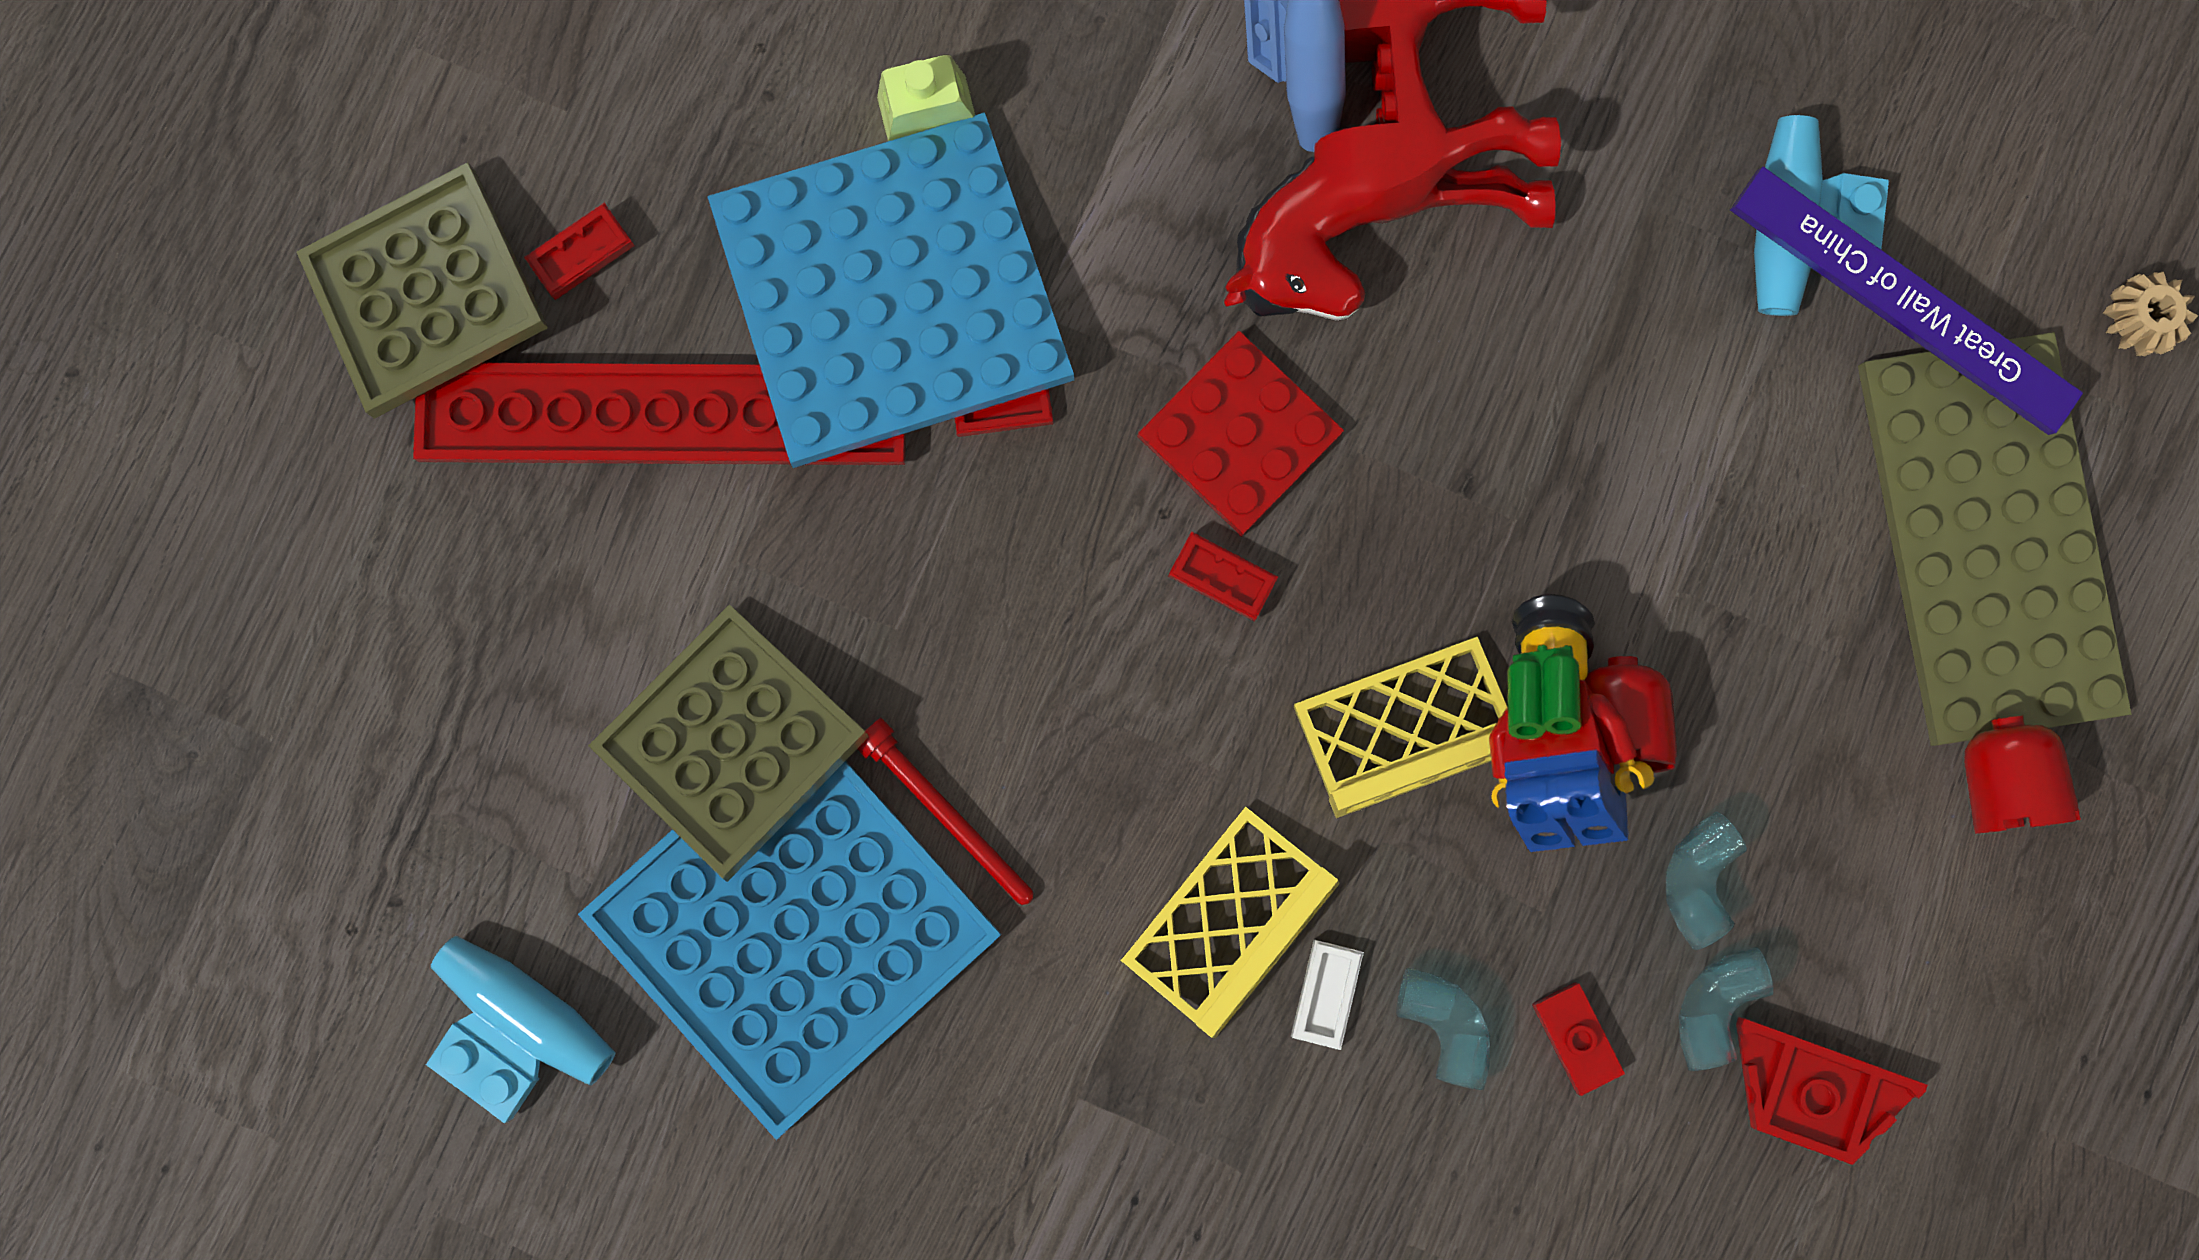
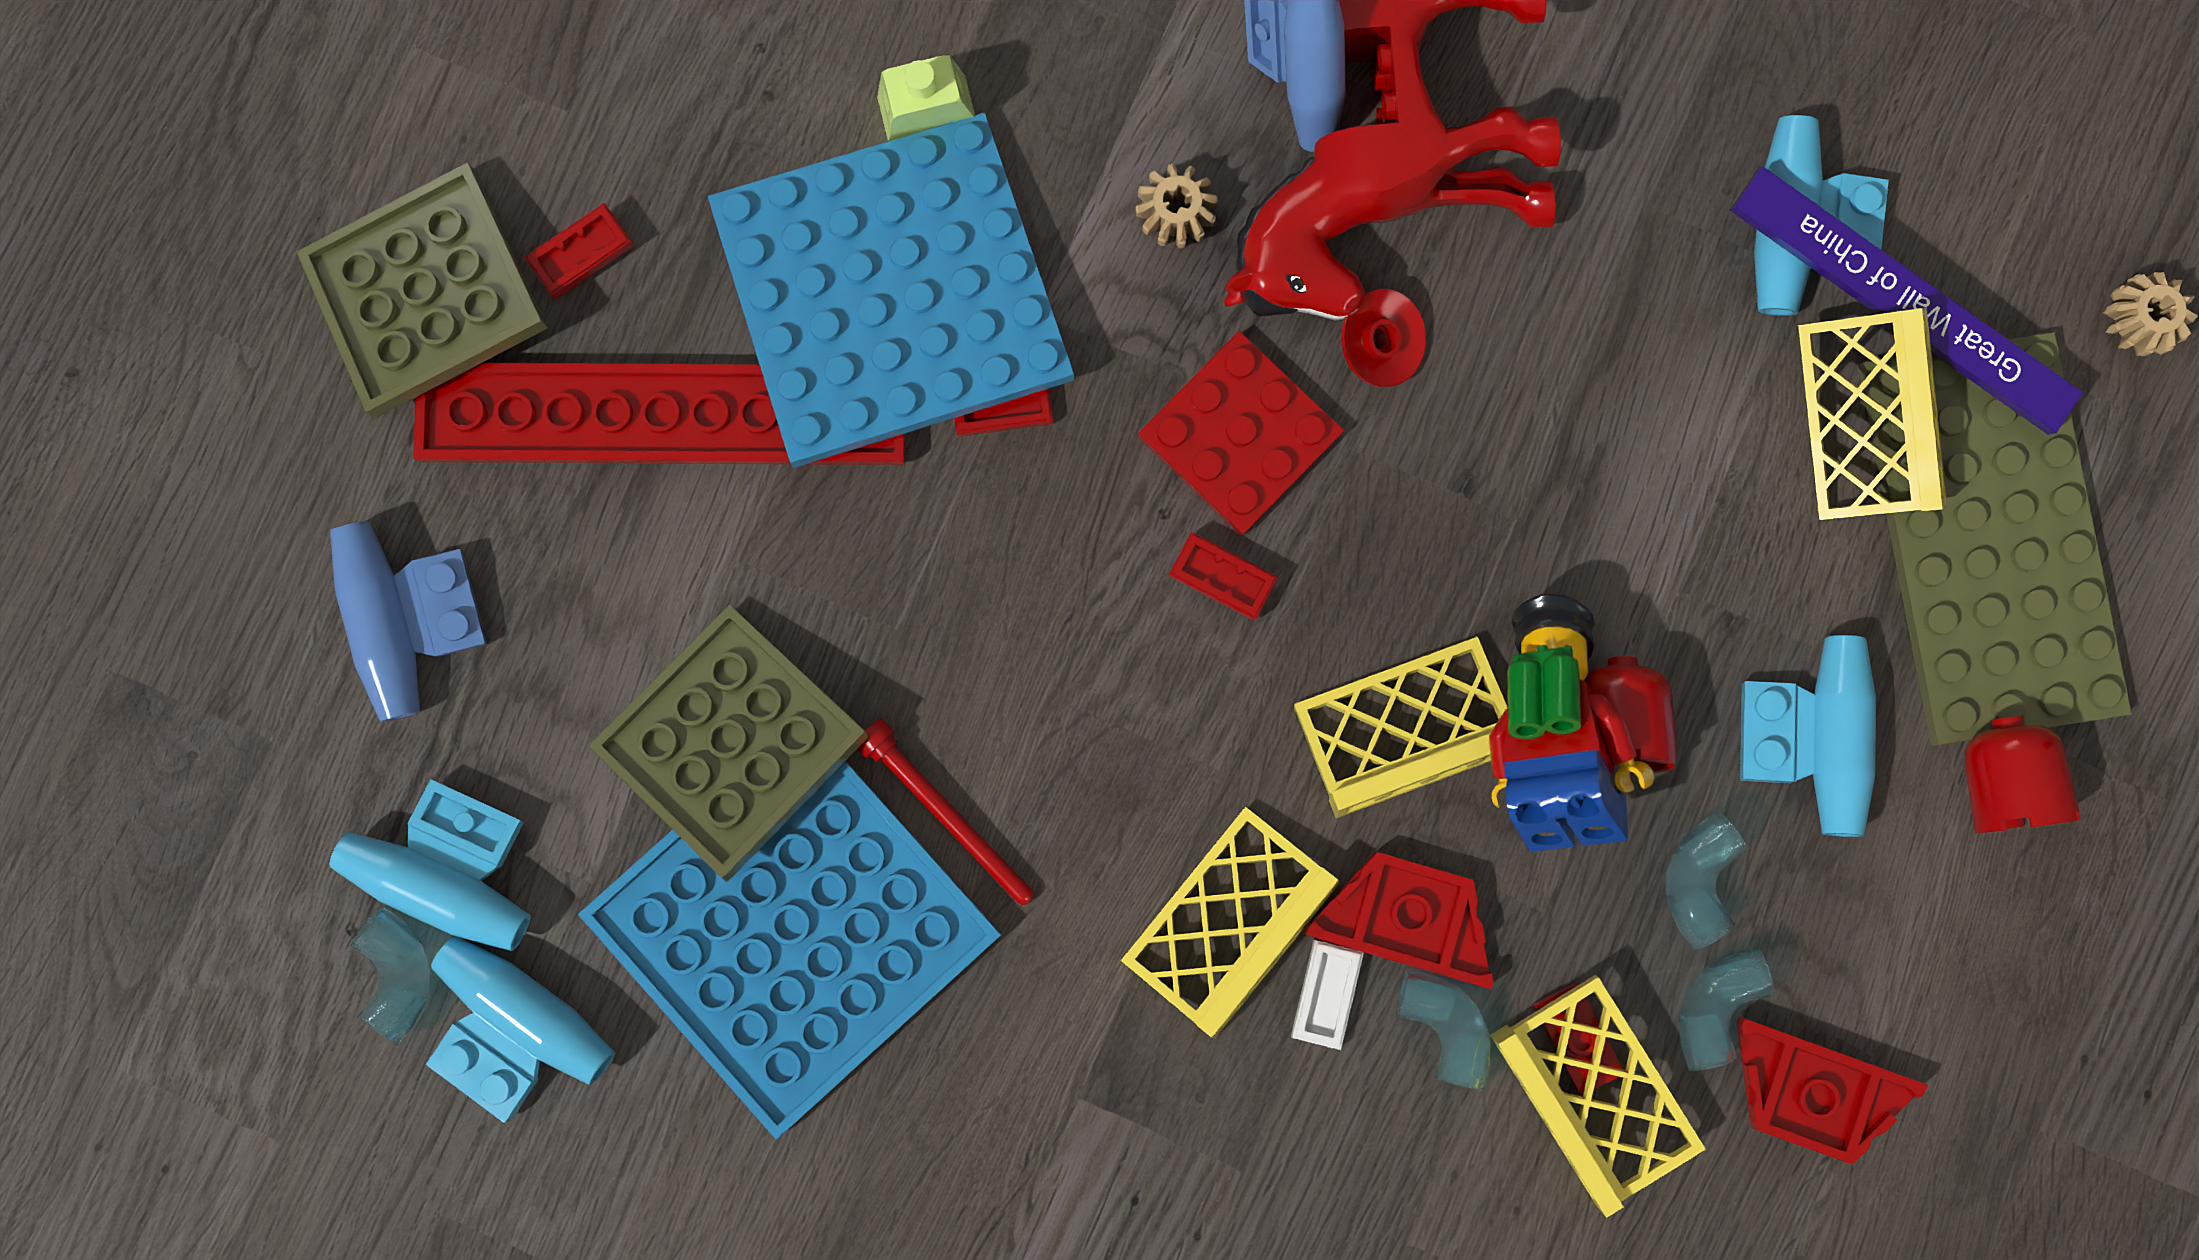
none -> medium azure plate [329,779,531,951]
none -> medium blue plate [330,521,488,722]
none -> clear light blue cylinder [349,905,431,1046]
none -> tan gear [1136,163,1218,249]
none -> red wing [1304,852,1494,990]
none -> red dish [1341,289,1426,387]
none -> light yellow fence [1490,975,1706,1218]
none -> medium azure plate [1740,635,1876,837]
none -> light yellow fence [1798,307,1947,520]

